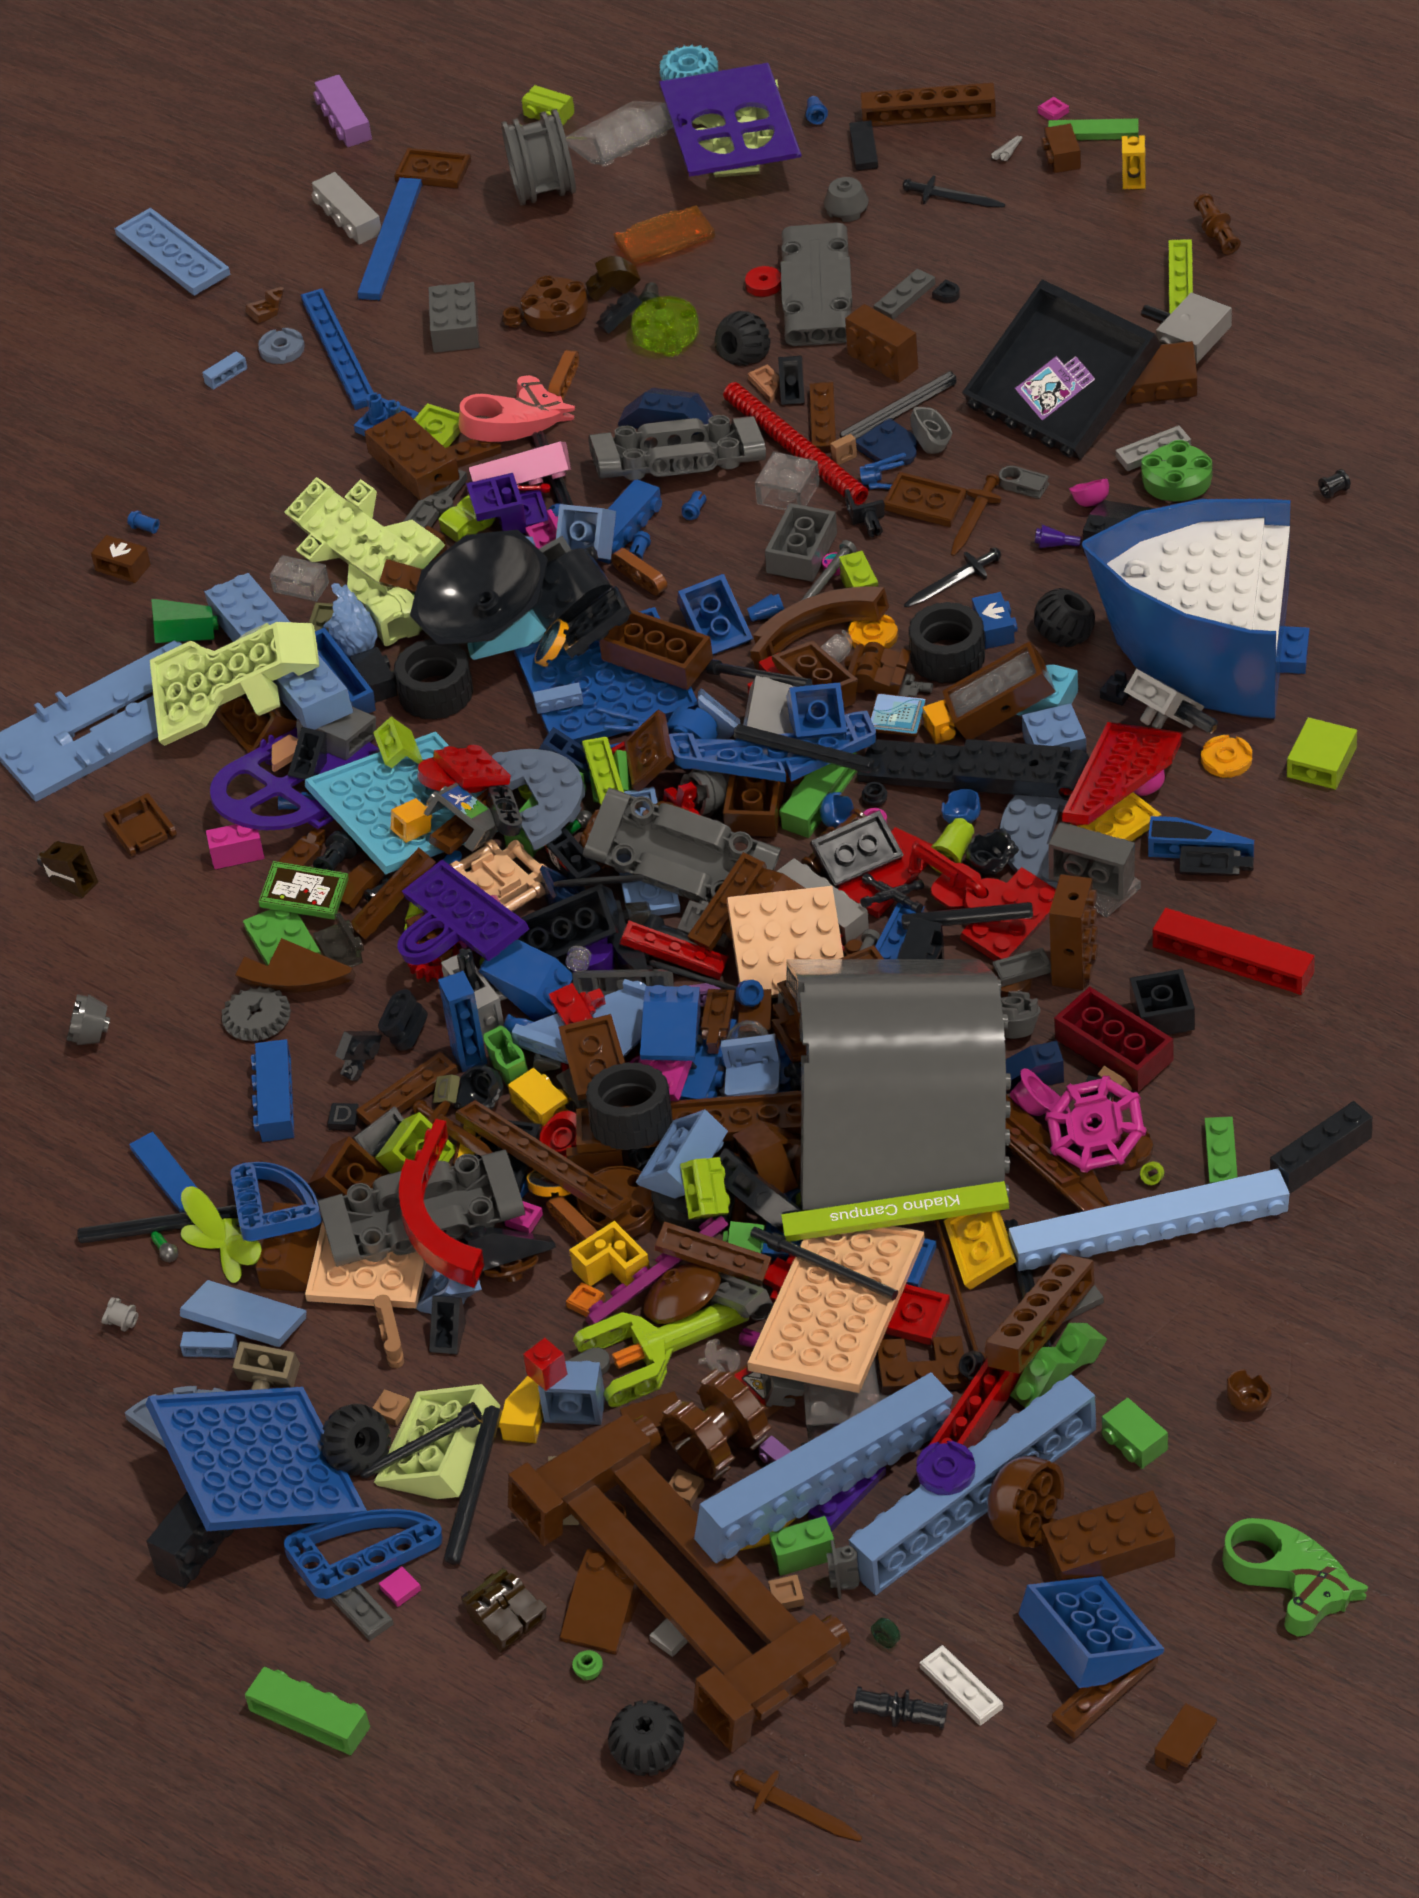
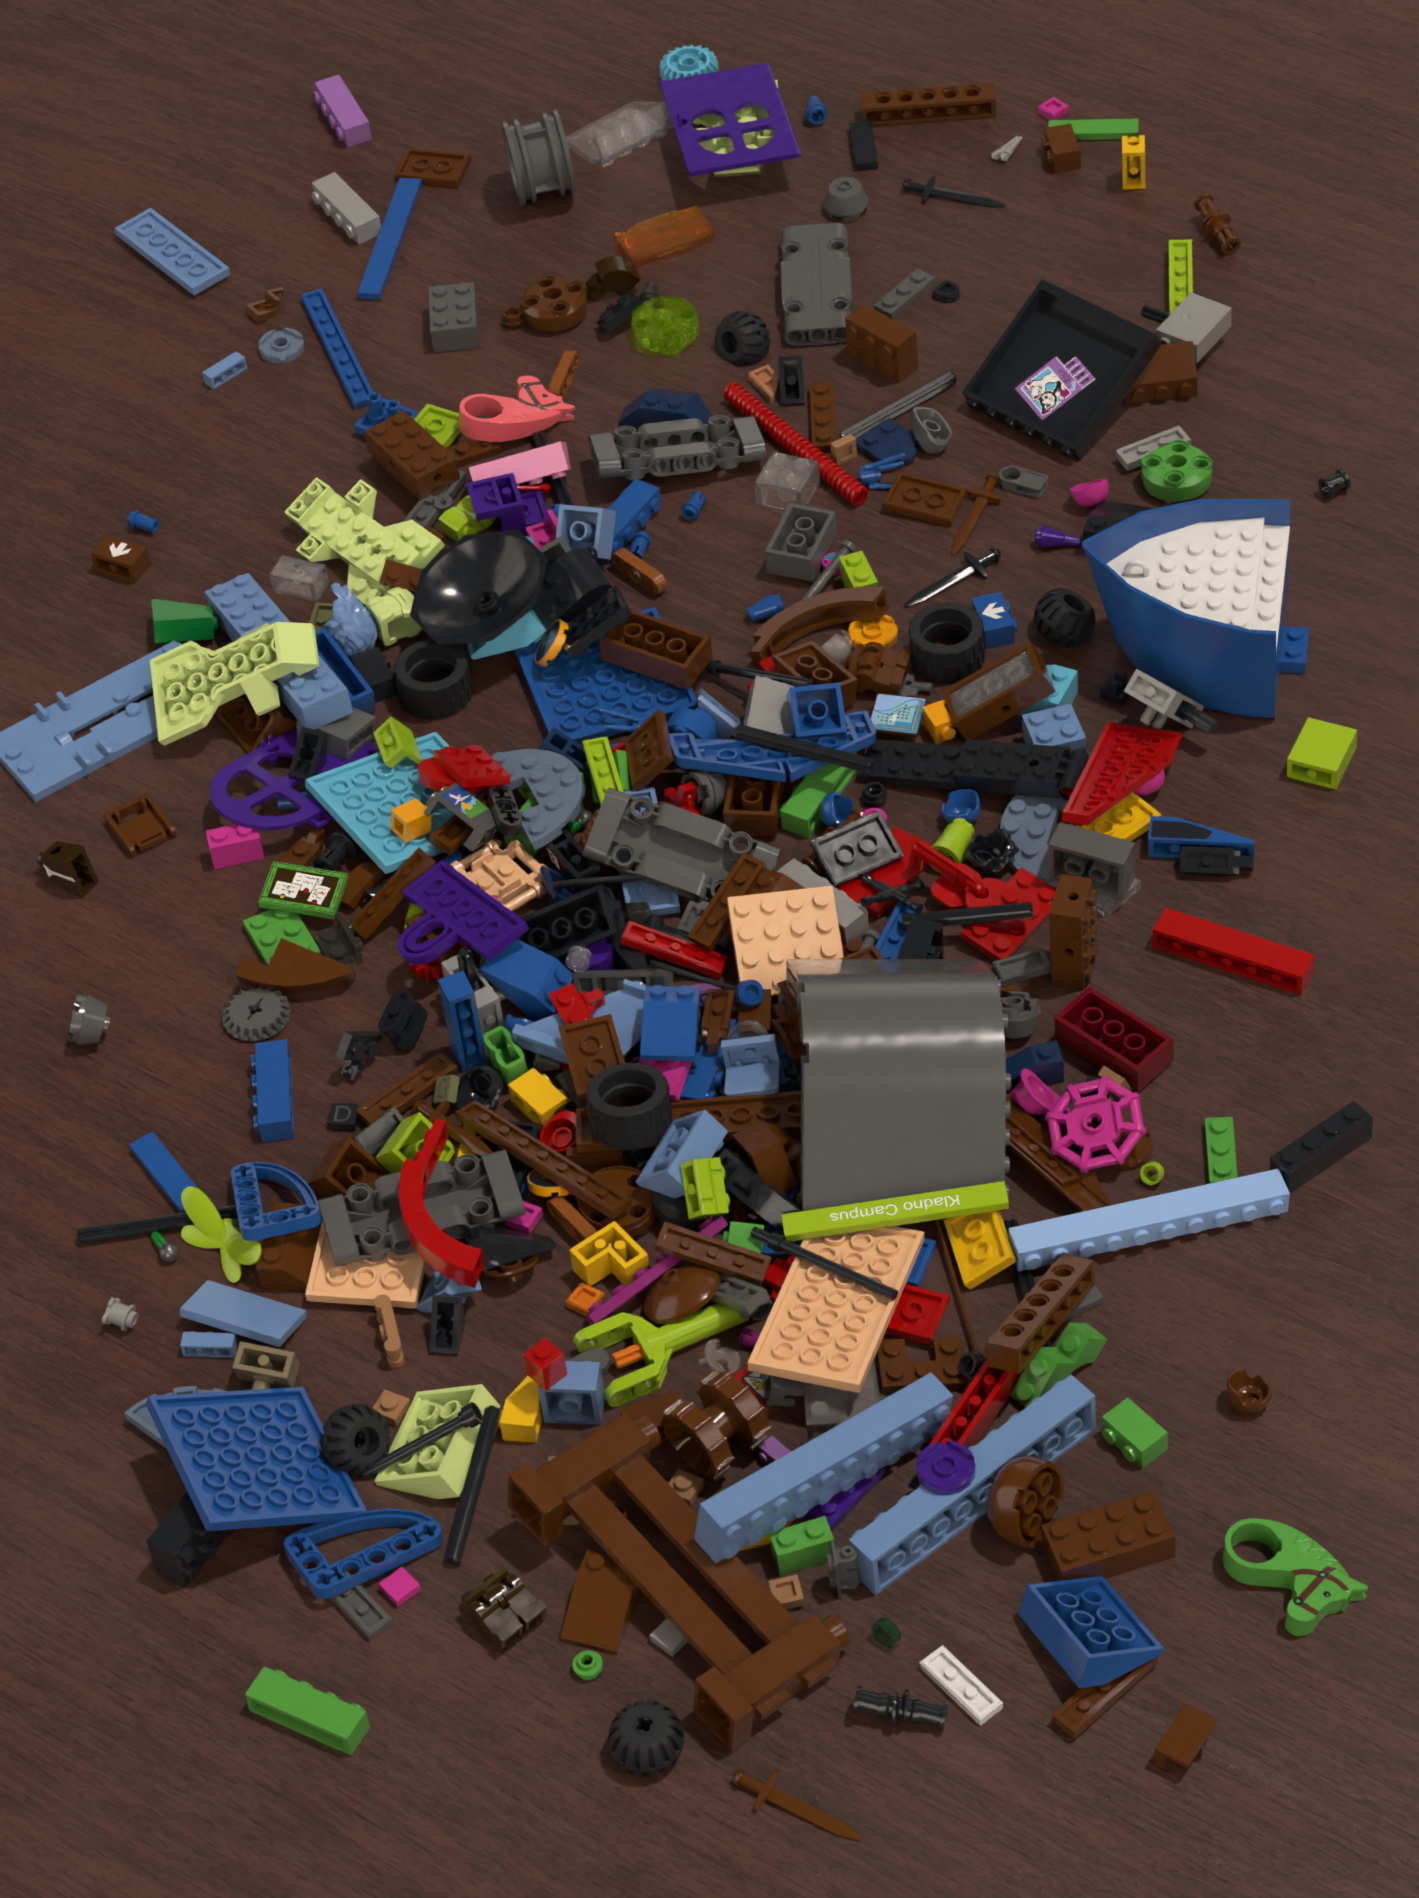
nougat tile [272,734,298,772] -> none
lime brick [522,85,574,126] -> none
medium blue piece [533,682,583,714] -> none
blue slope [677,574,753,655] -> none
red piece [745,266,782,297] -> none
black bracket [845,489,885,537] -> none
black brick [1129,969,1195,1035] -> none
light orange tile [1201,735,1252,778] -> none

